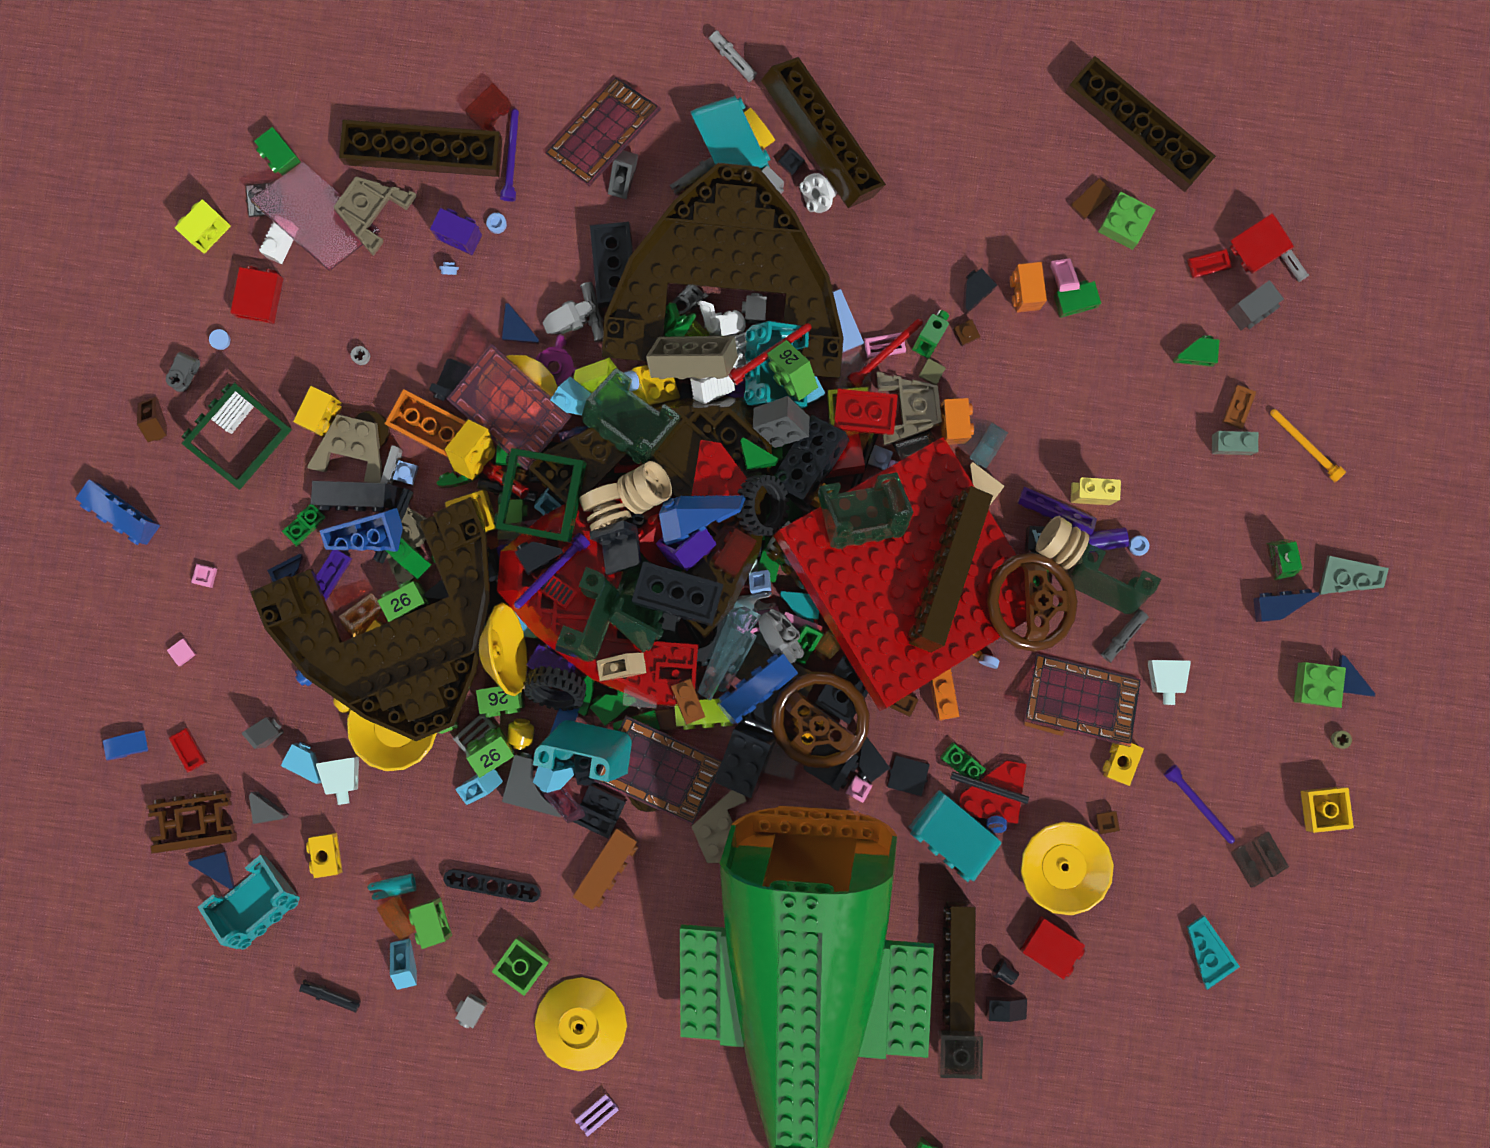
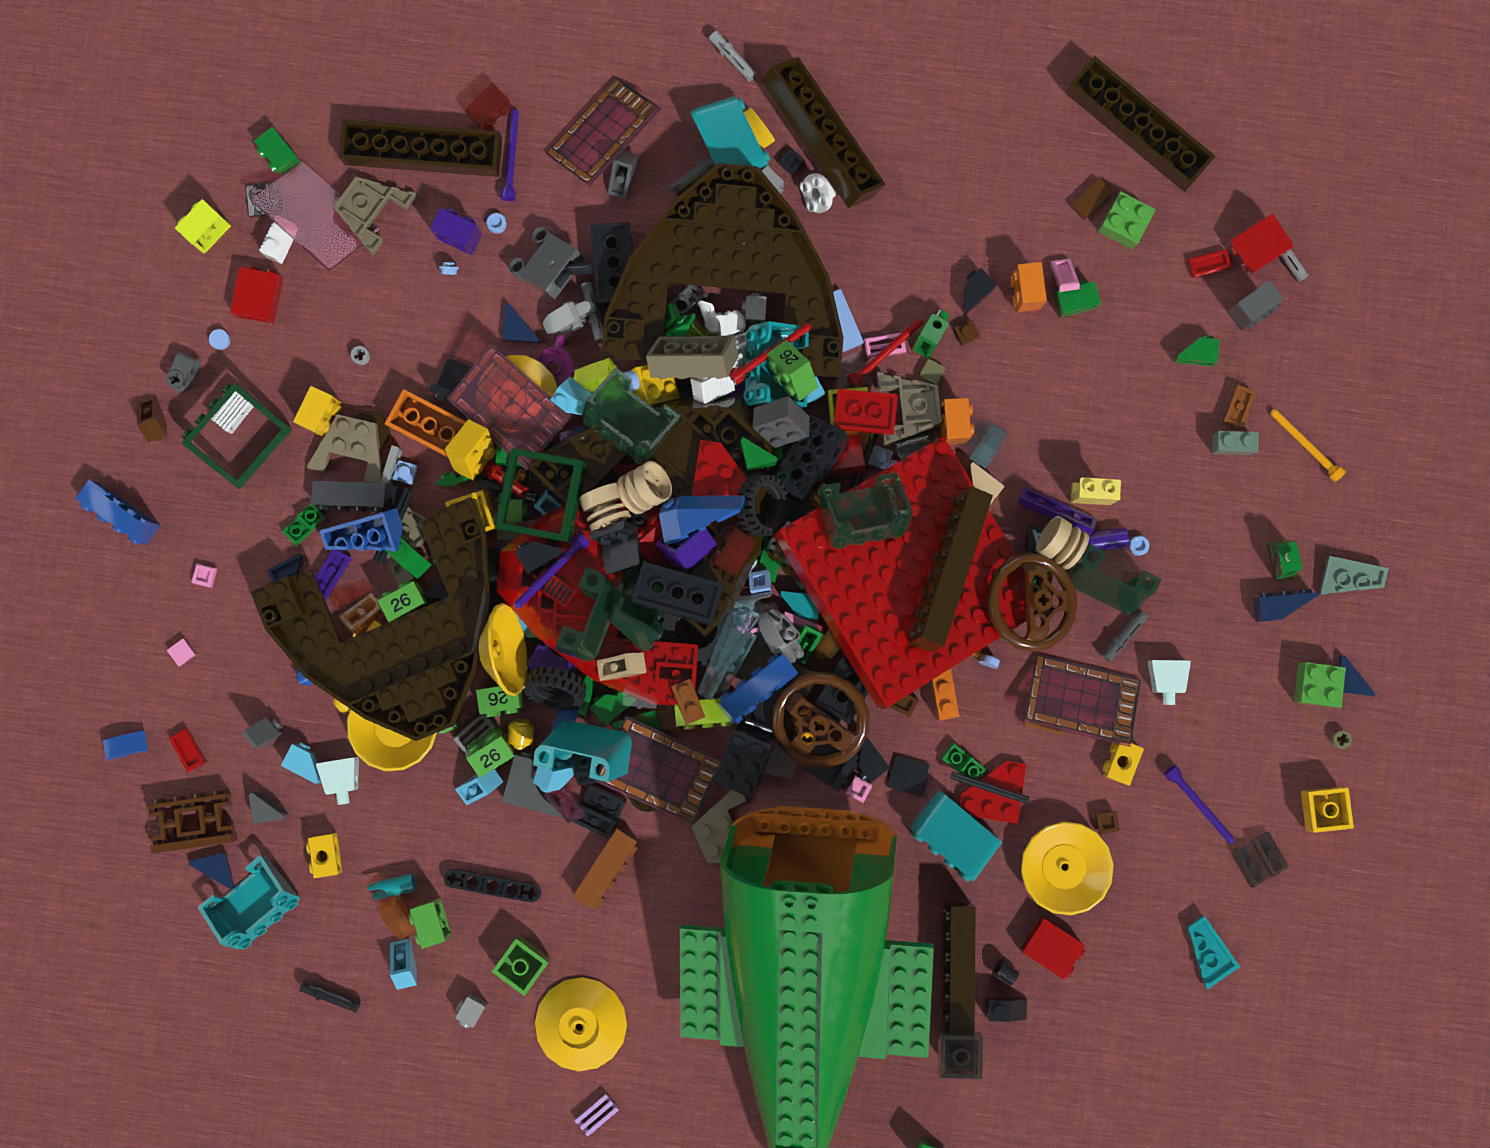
blue tile [986,816,1007,833] -> none
none -> dark grey piece [509,226,595,300]

